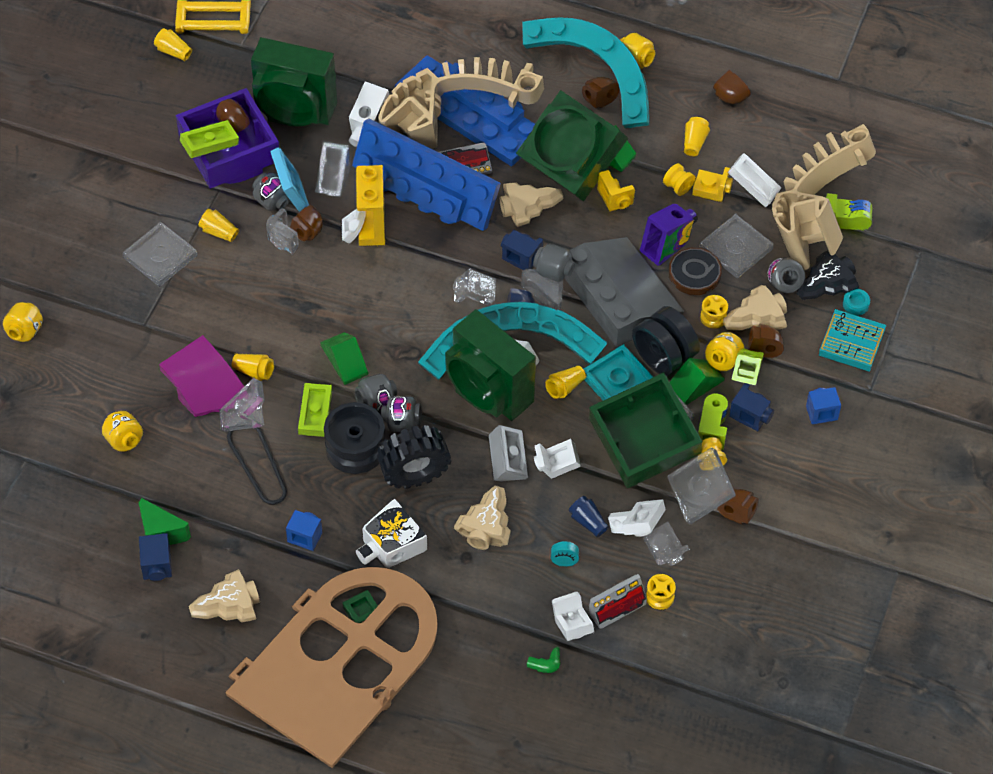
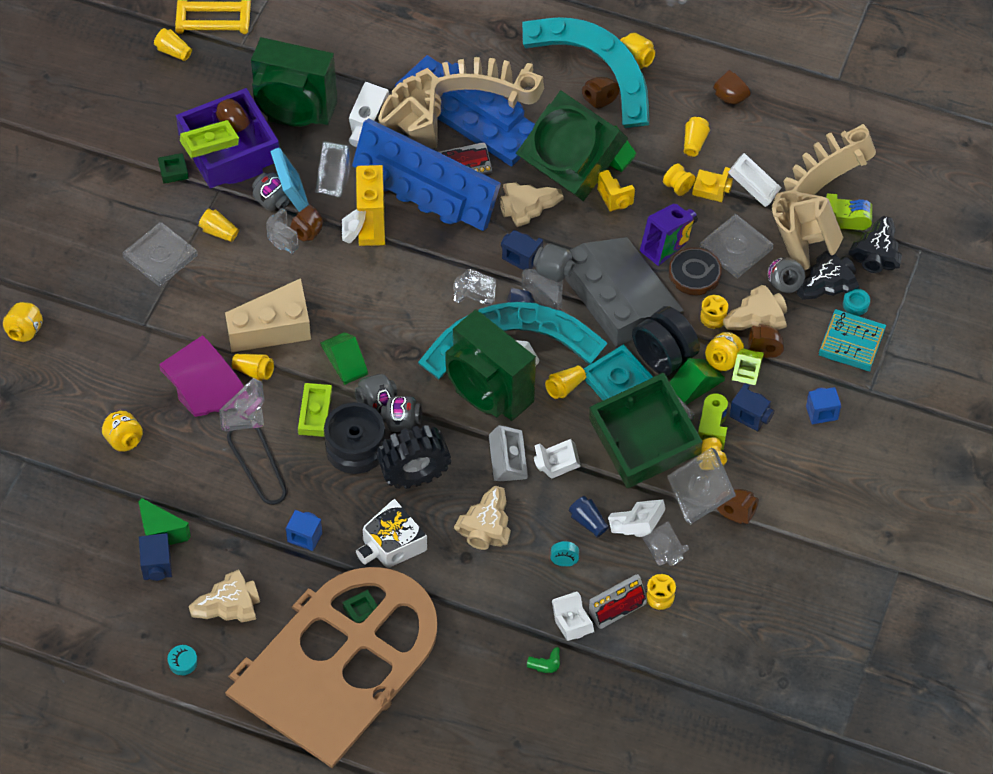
none -> dark green tile [158,153,188,184]
none -> teal tile [168,645,197,676]
none -> tan wedge [225,278,311,353]
none -> black rock [849,216,902,273]

